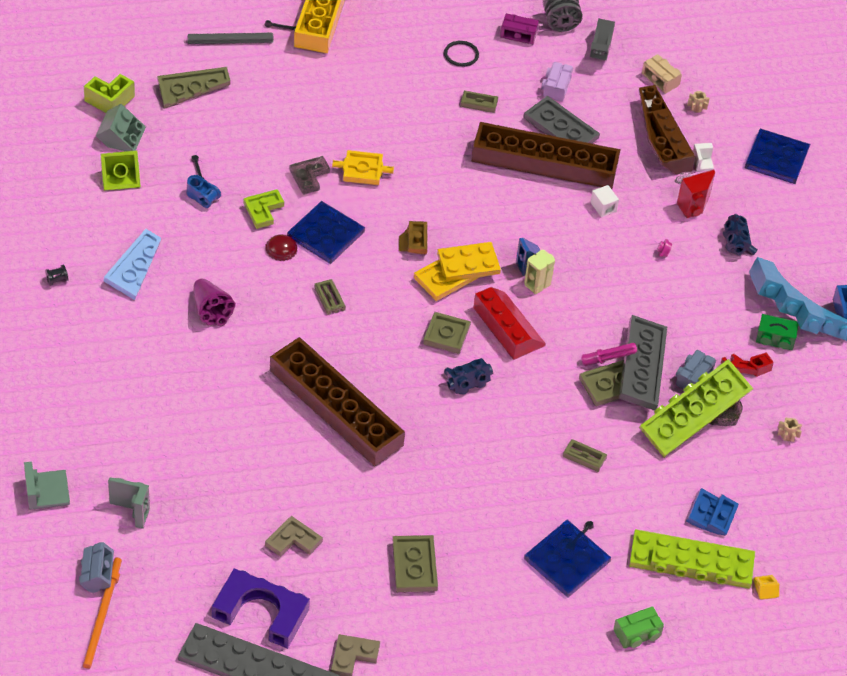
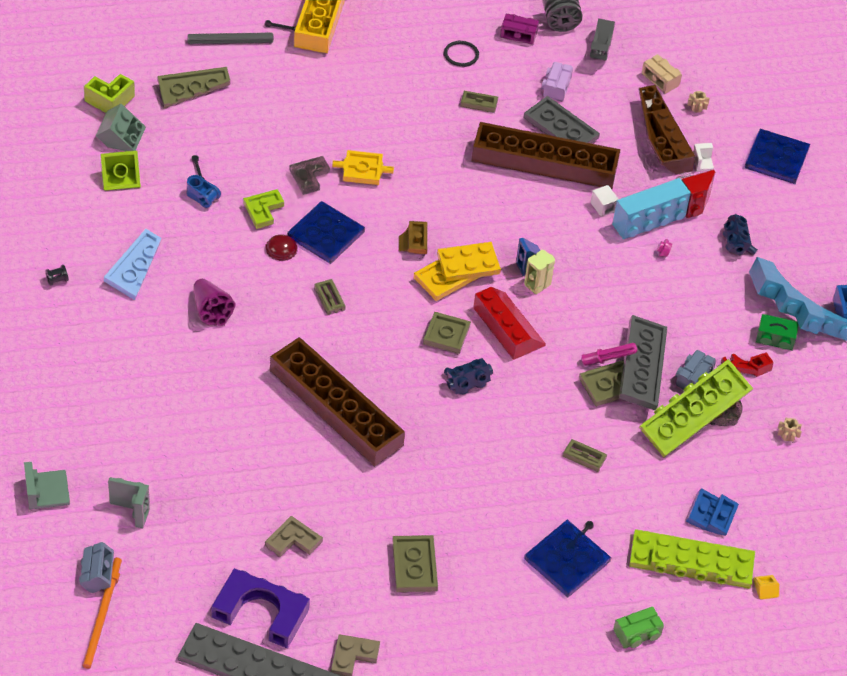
none -> medium azure brick [612,178,691,239]

